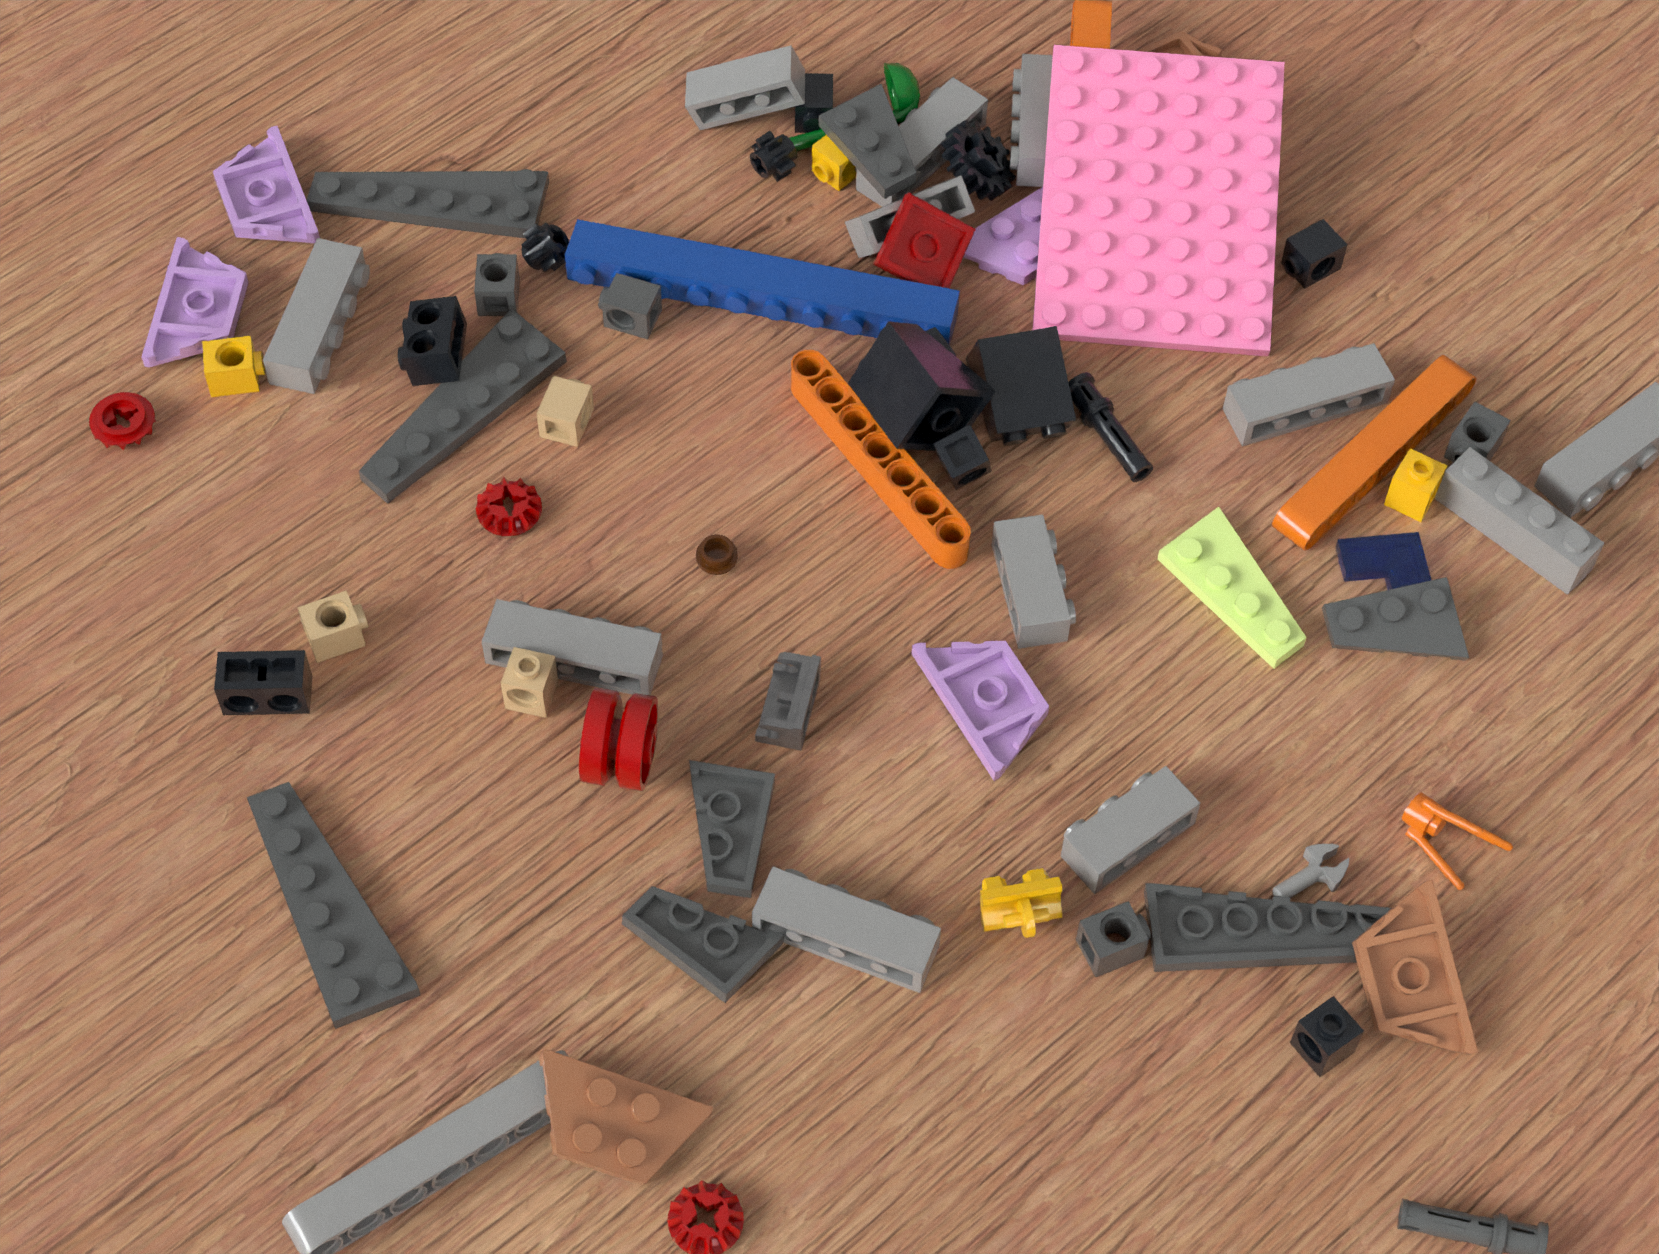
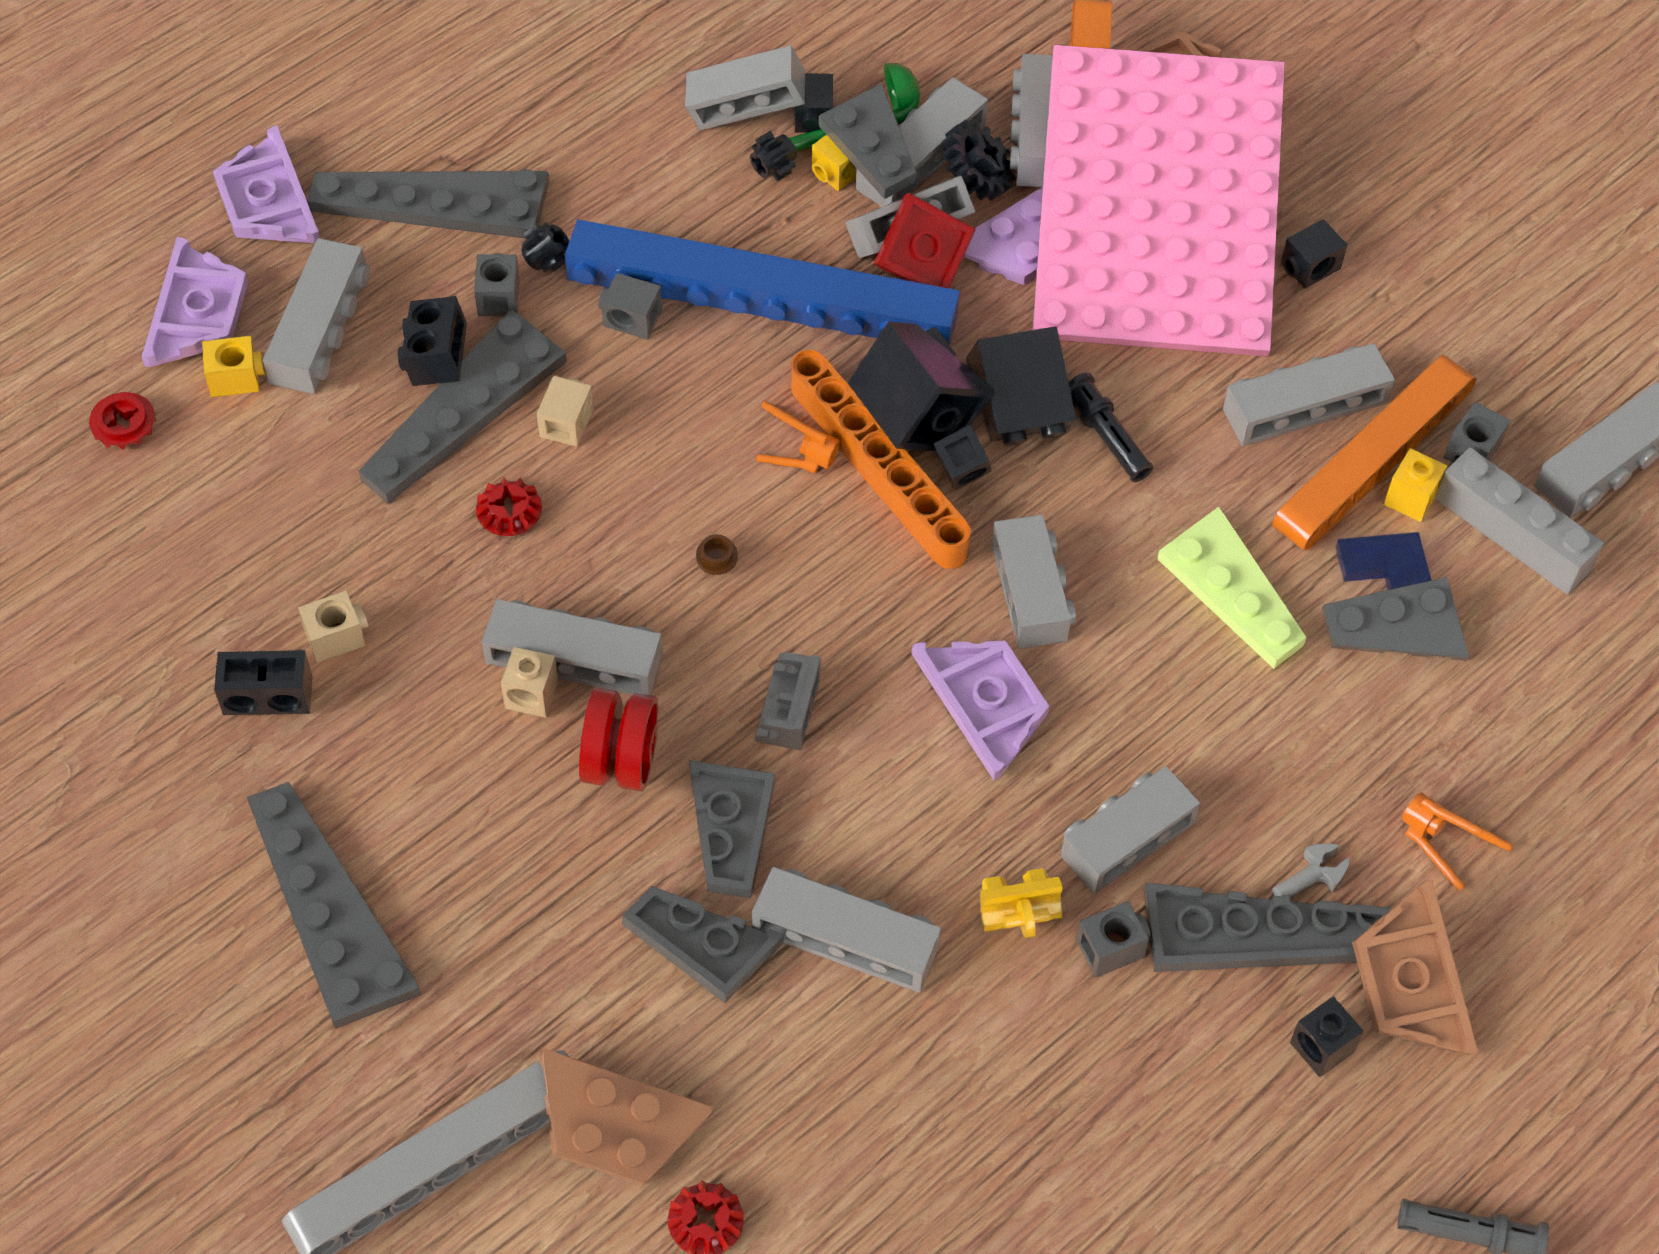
none -> orange plant [756,401,841,474]

